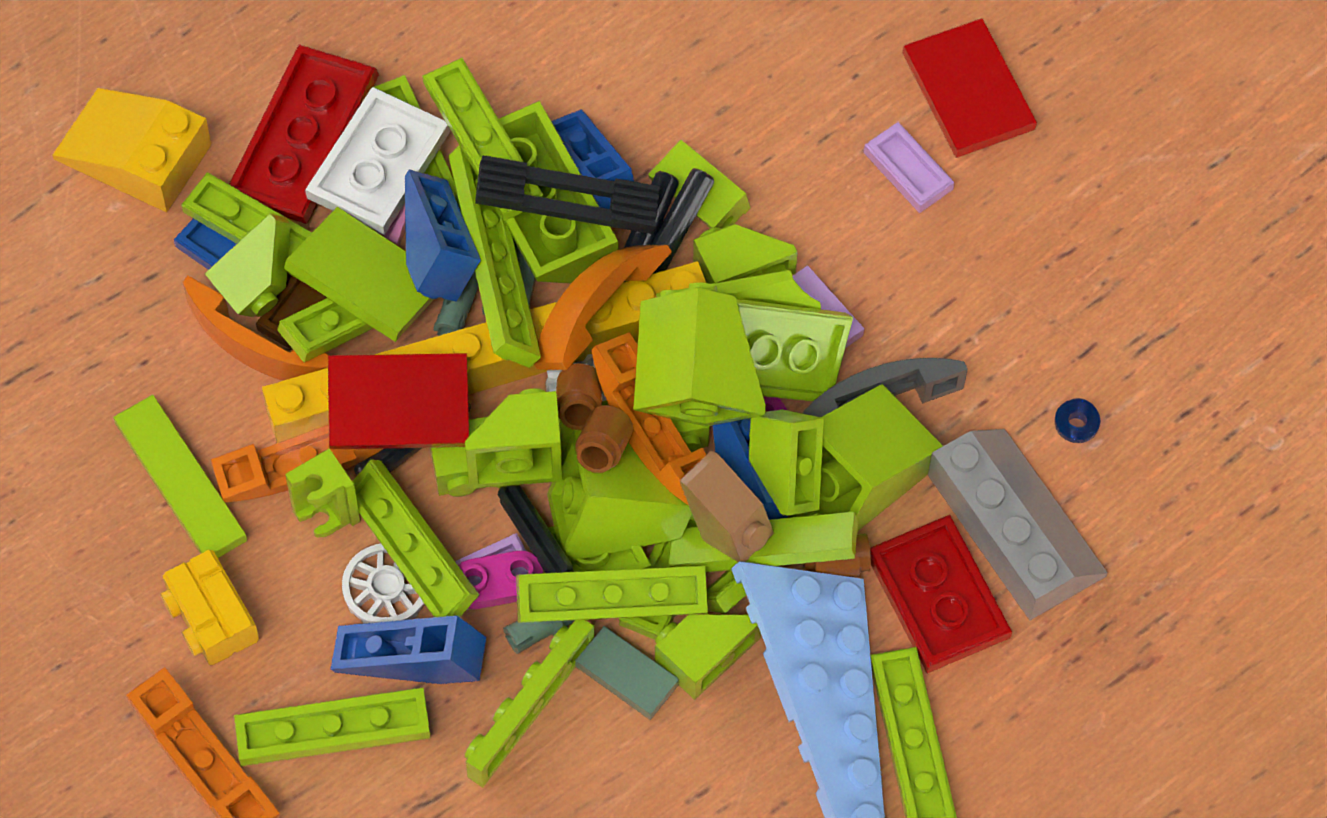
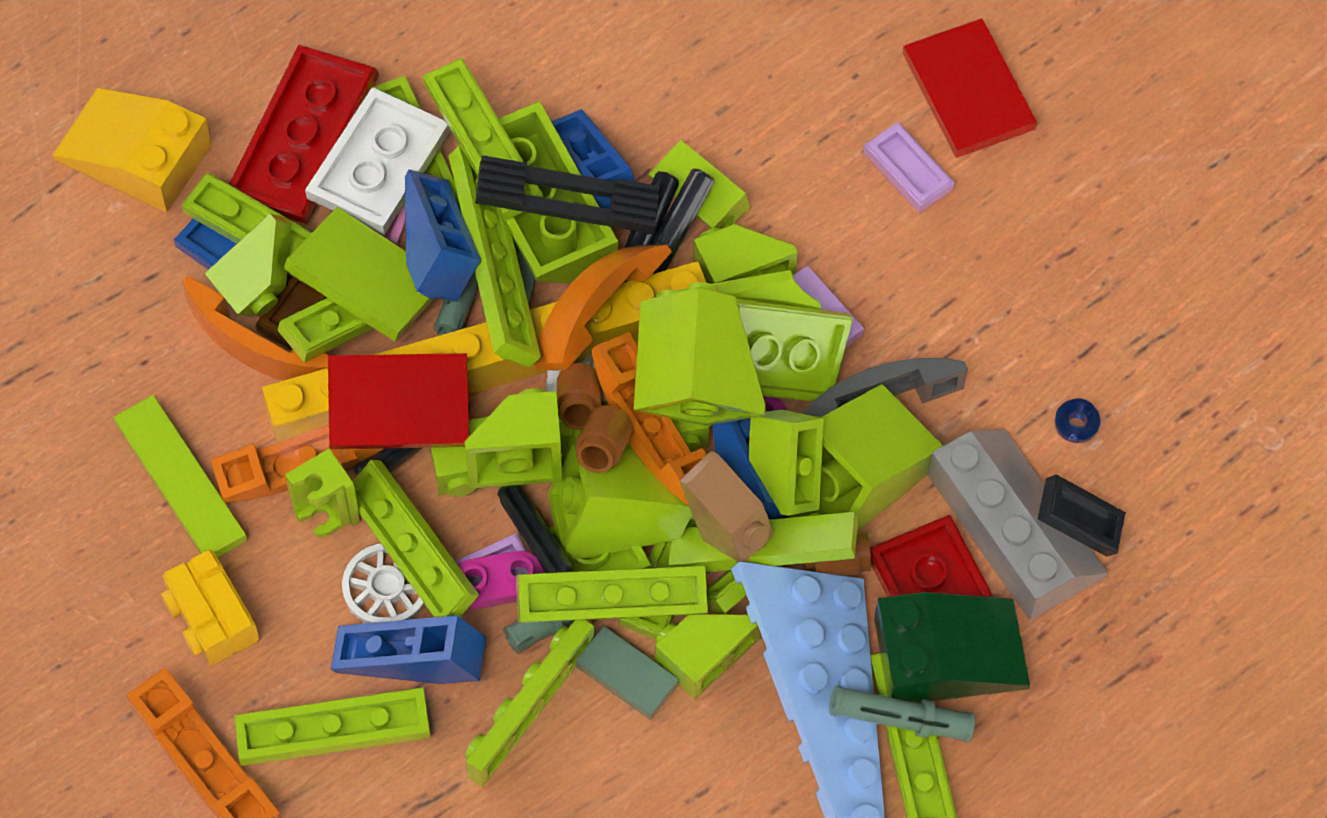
none -> sand green pin [829,685,975,743]
none -> dark green slope [874,592,1030,703]
none -> black tile [1038,474,1126,557]

